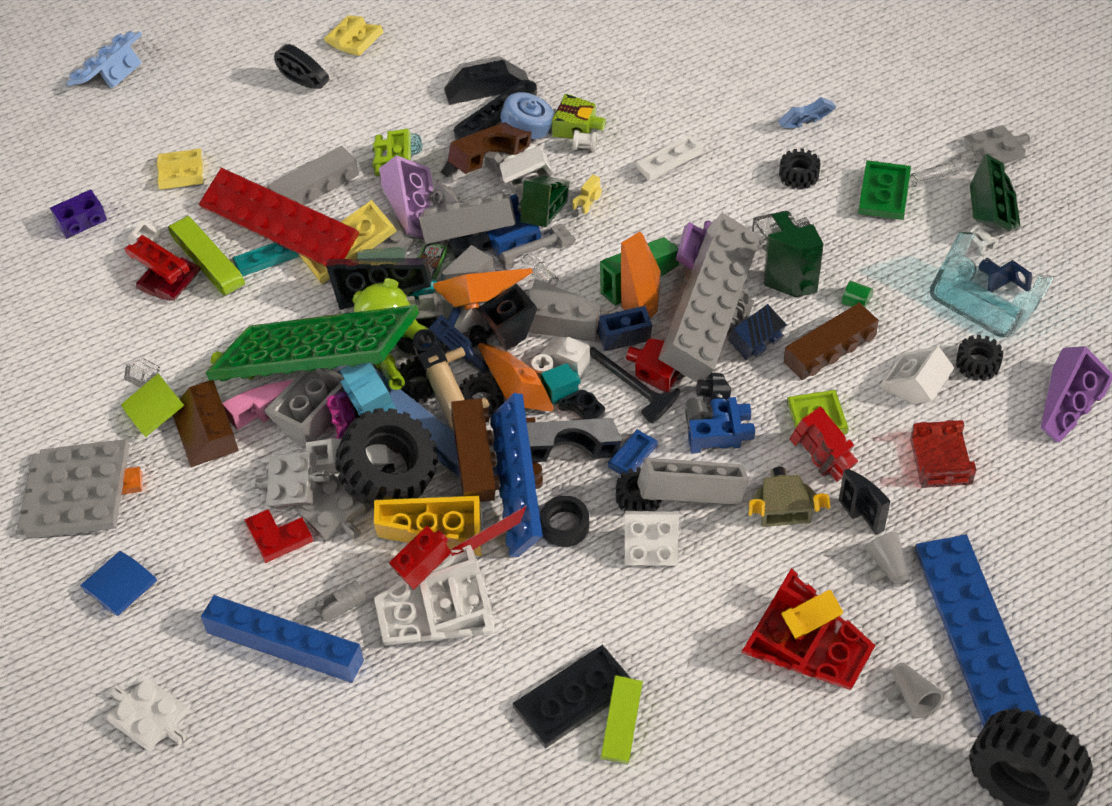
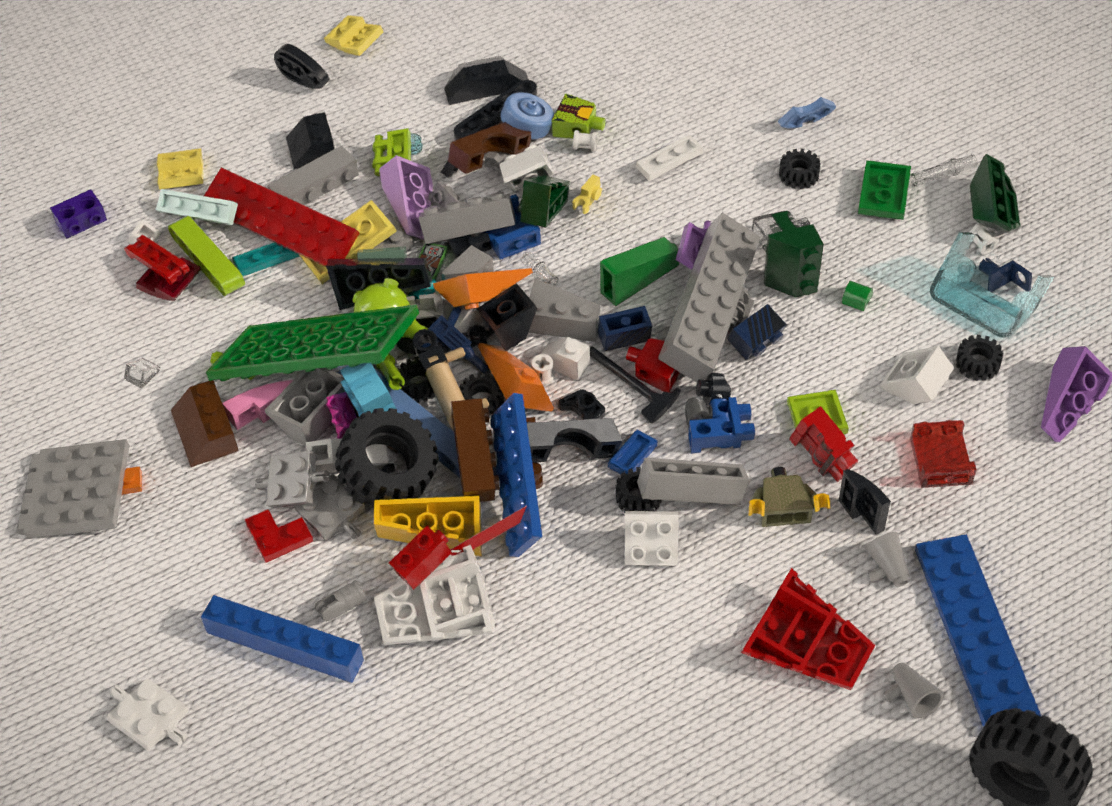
light blue bracket [66,31,142,88] -> none
blue slope [80,551,158,616] -> none
lime slope [120,373,184,437] -> none
light grey hinge [499,224,576,270] -> none
black tile [513,644,632,749] -> none
black tyre [540,496,590,547] -> none
teal brick [541,363,581,405] -> none
lime tile [600,675,643,764] -> none
orange wedge [621,231,661,318] -> none
yellow bracket [782,590,843,640] -> none
reddish brown brick [783,302,879,380] -> none
light grey plate [958,125,1030,163] -> none
none -> light aqua plate [156,189,238,225]
none -> black slope [286,112,335,169]

